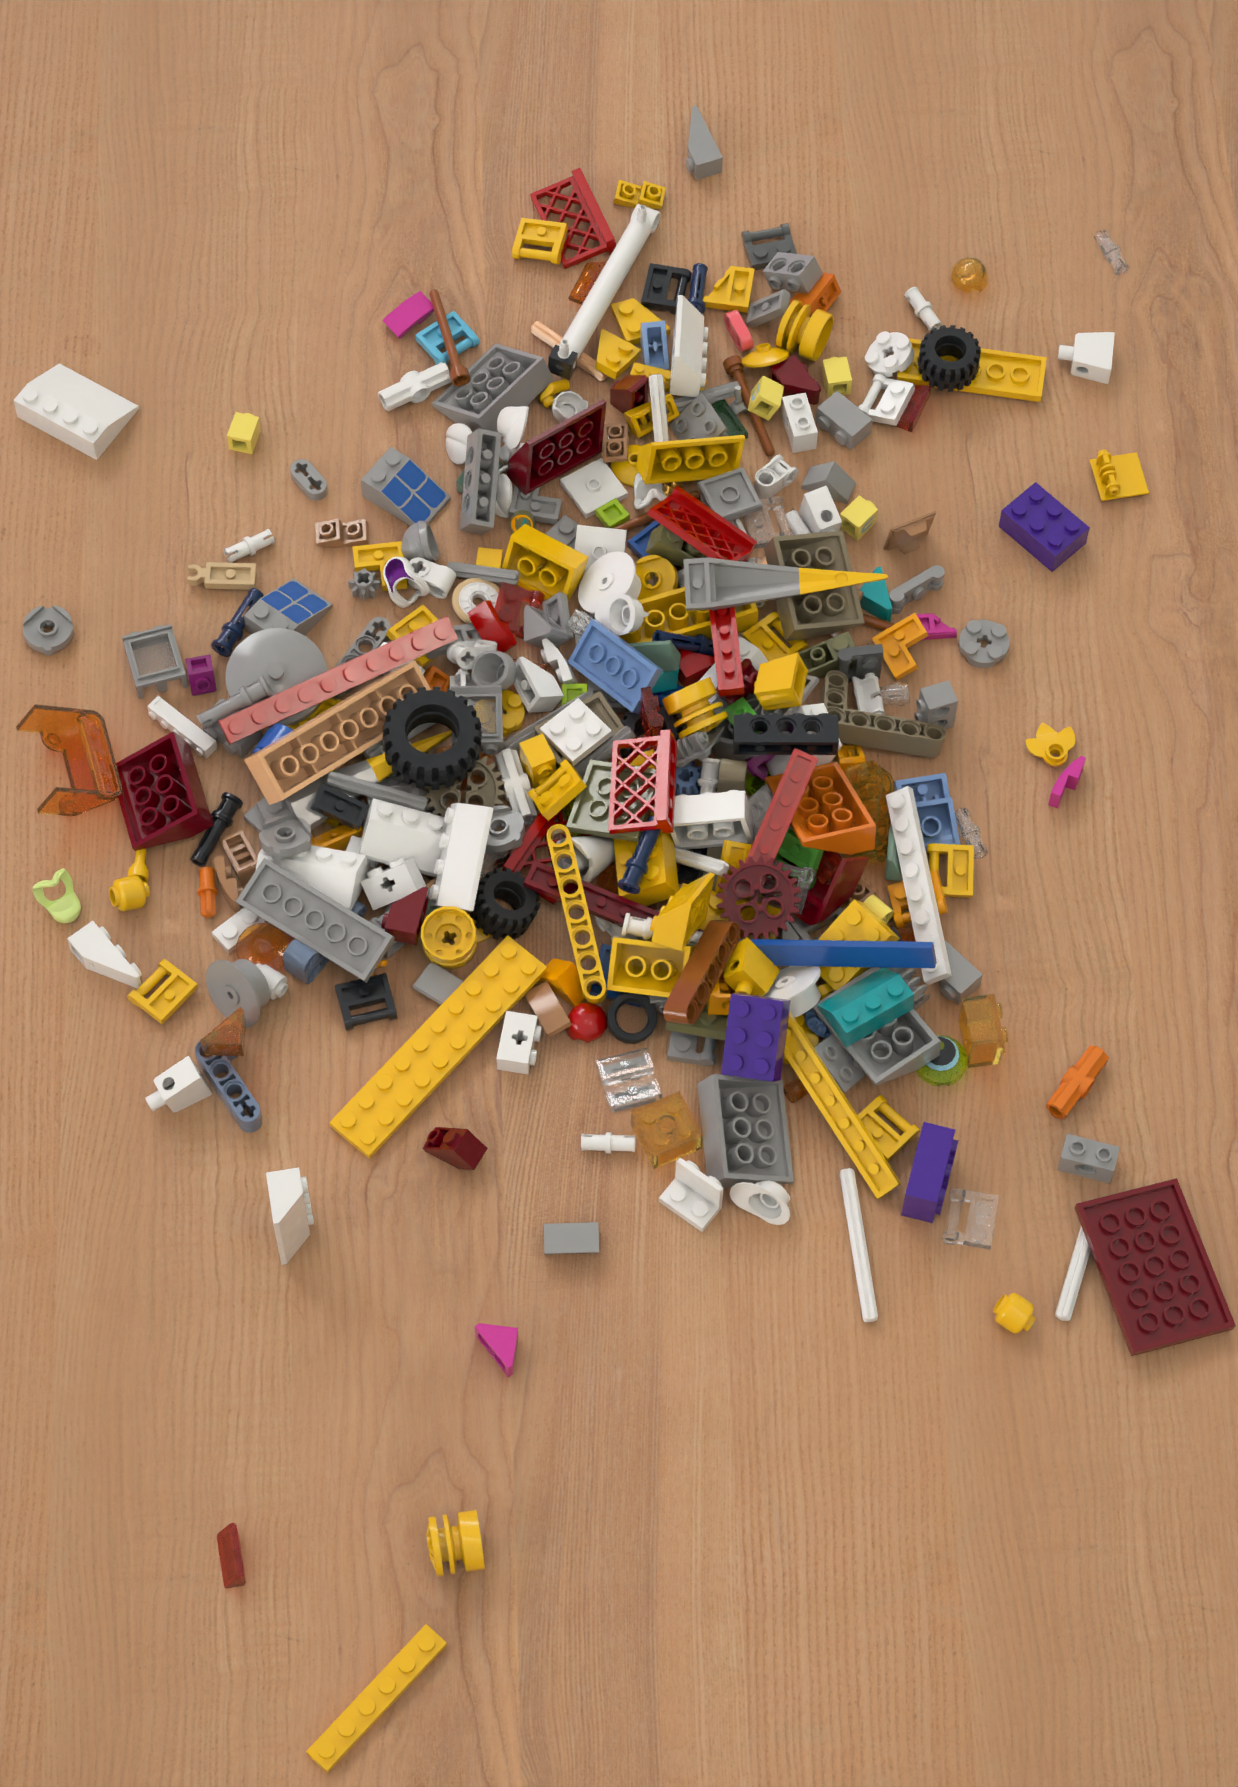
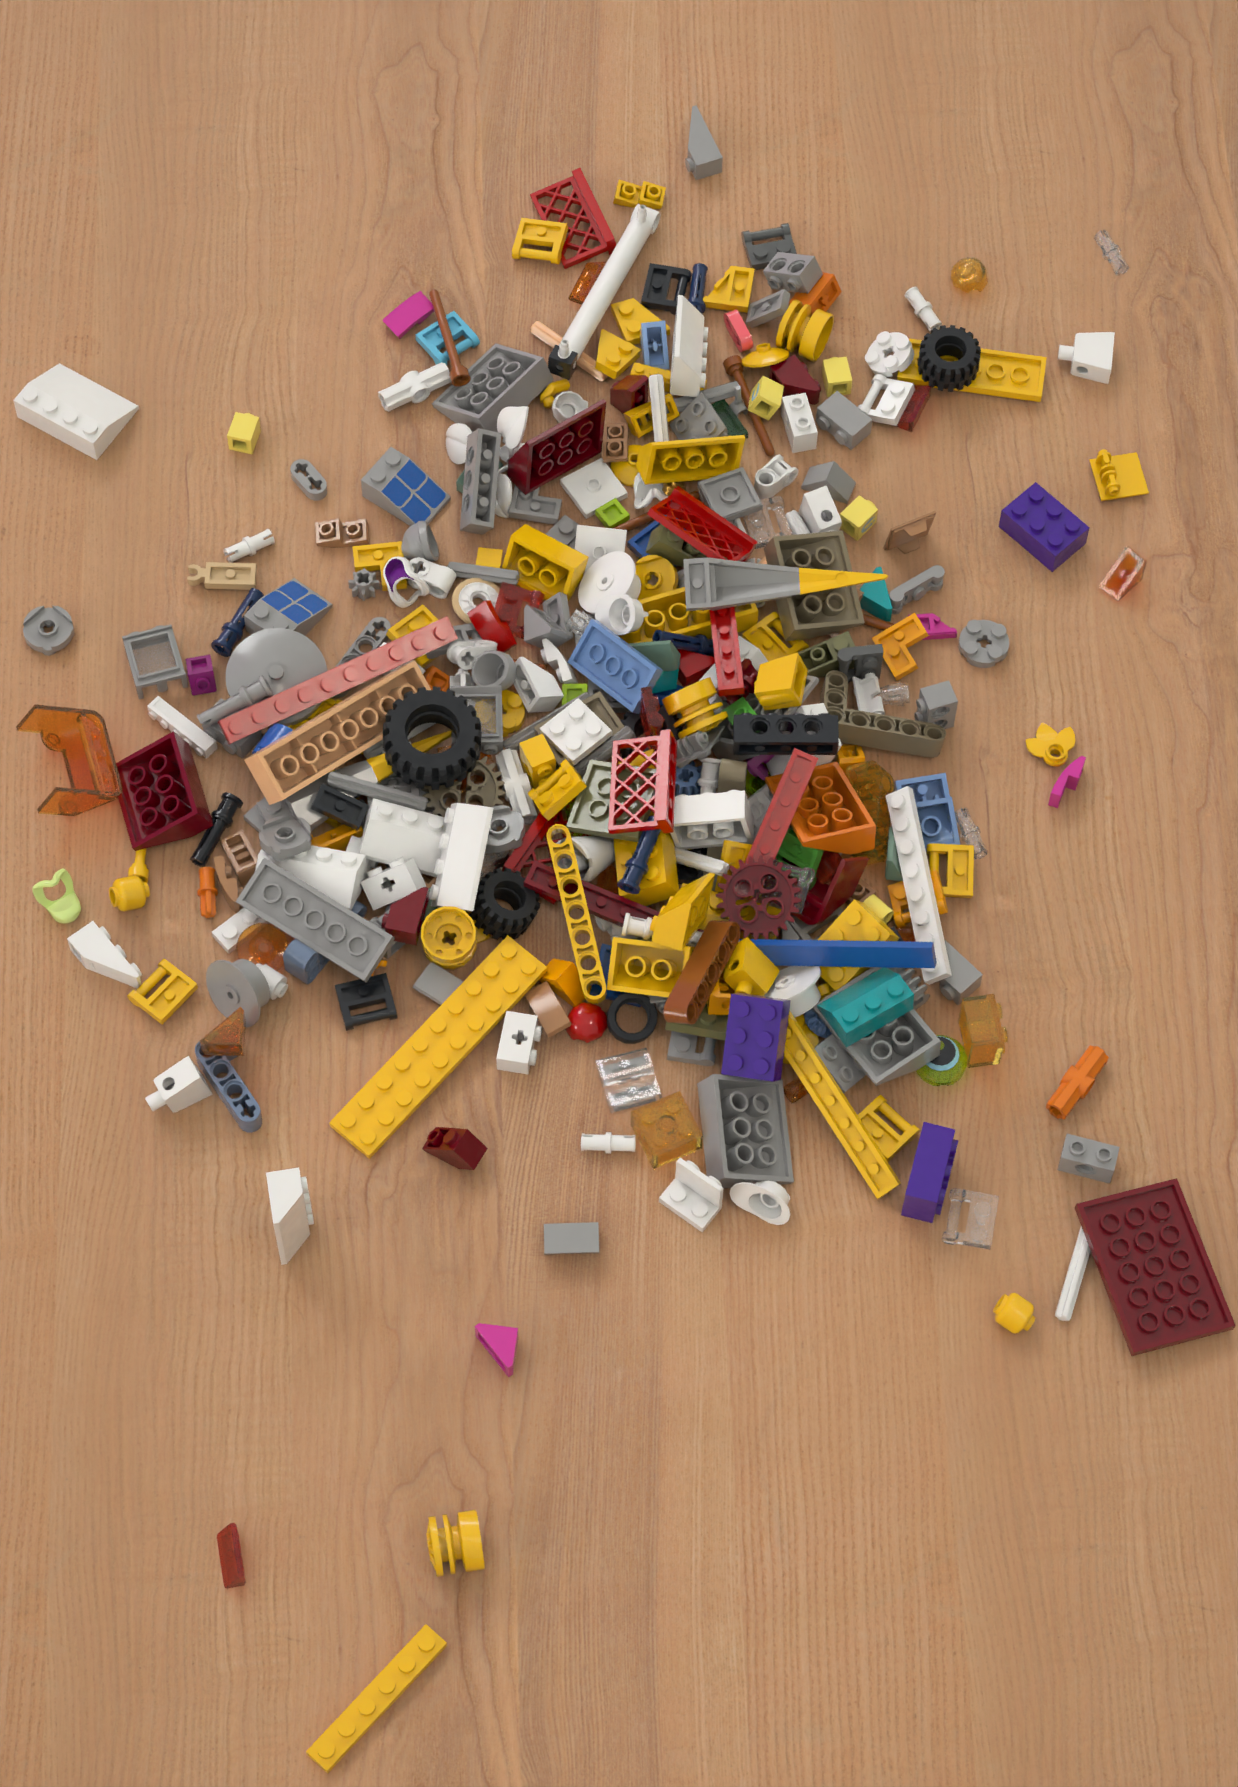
olive tile [510,510,535,532] -> none
white axle [840,1168,878,1323] -> none
none -> clear orange slope [1099,546,1147,601]

